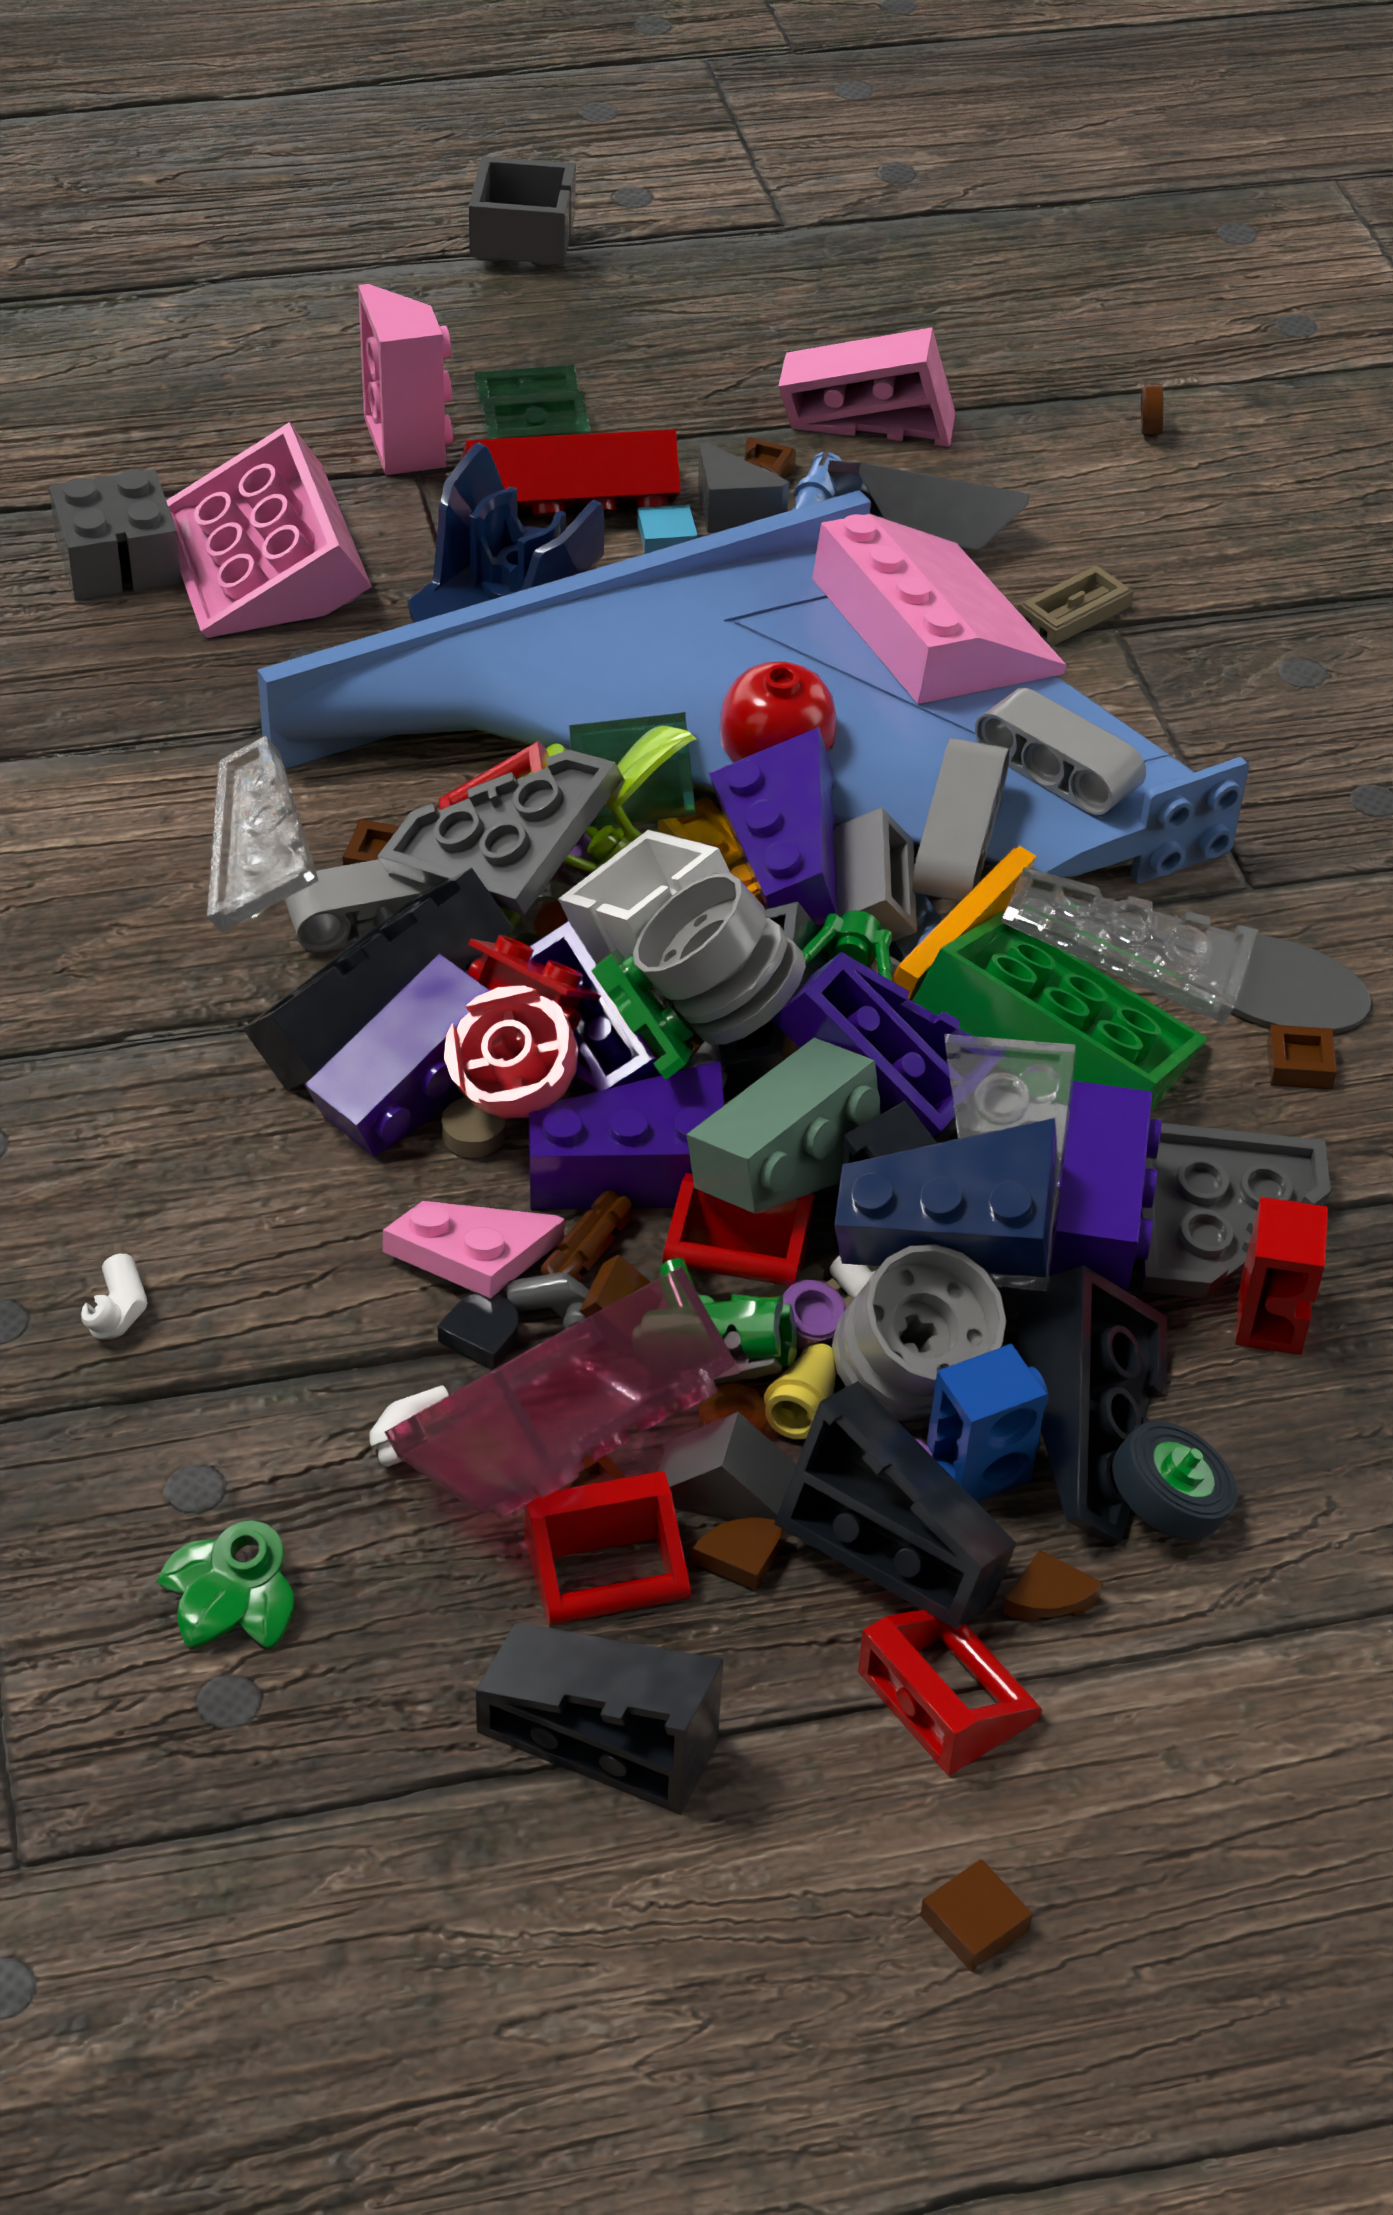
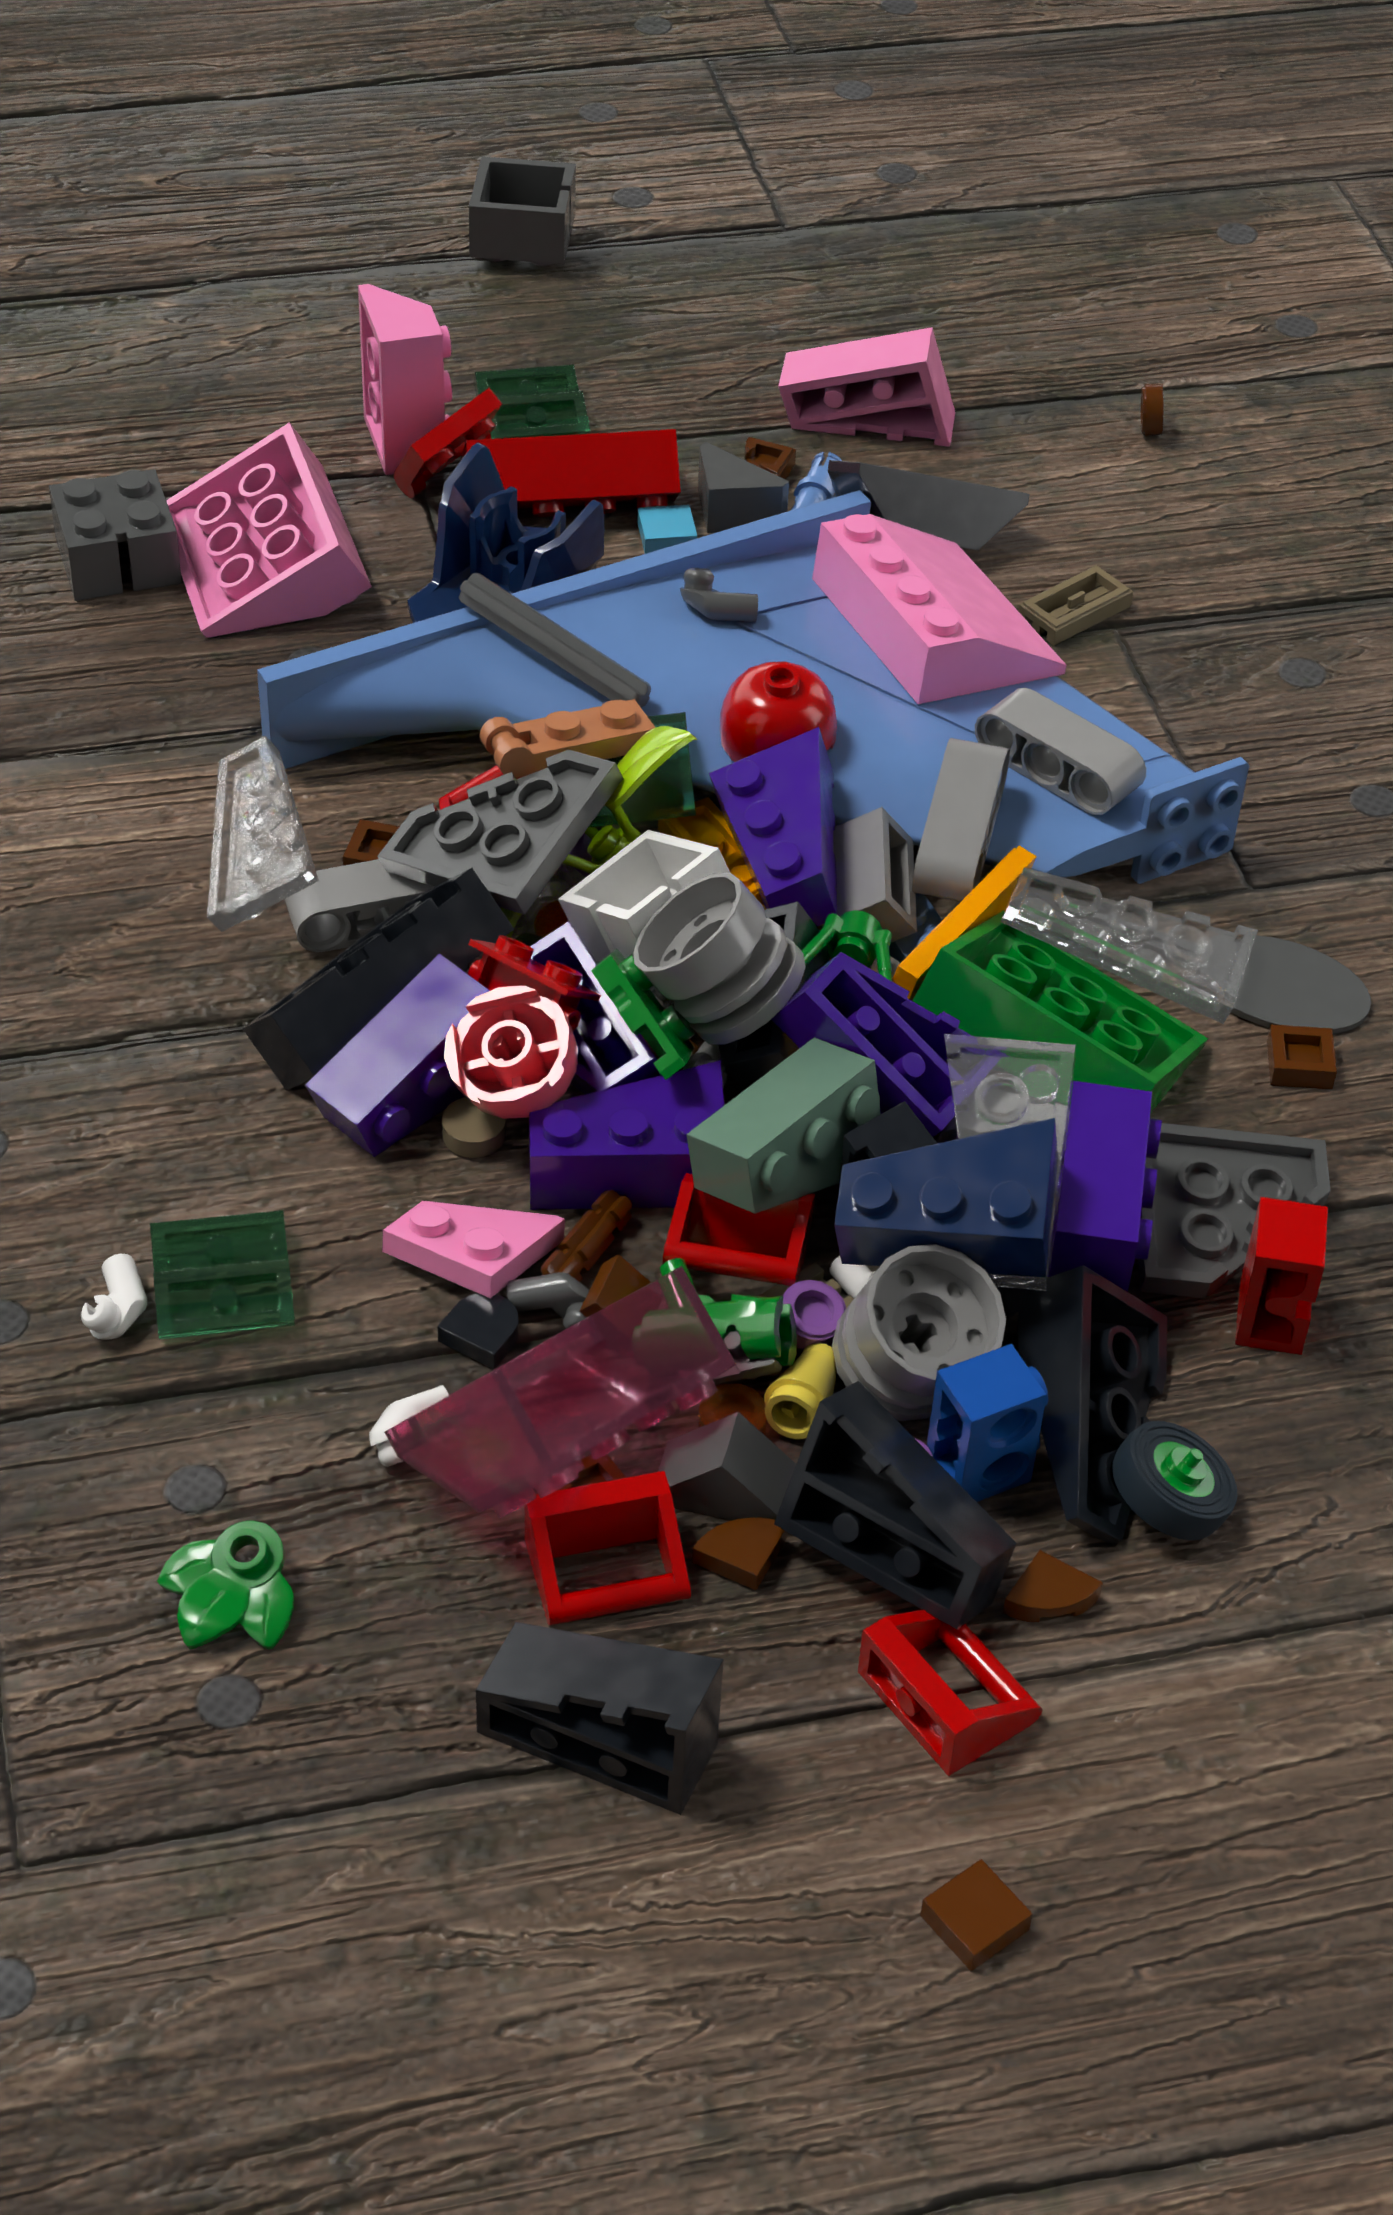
none -> clear green slope [150,1210,295,1340]
none -> red plate [394,388,502,498]
none -> dark grey axle [459,573,651,708]
none -> nougat plate [479,699,655,778]
none -> dark grey arm [680,568,758,622]

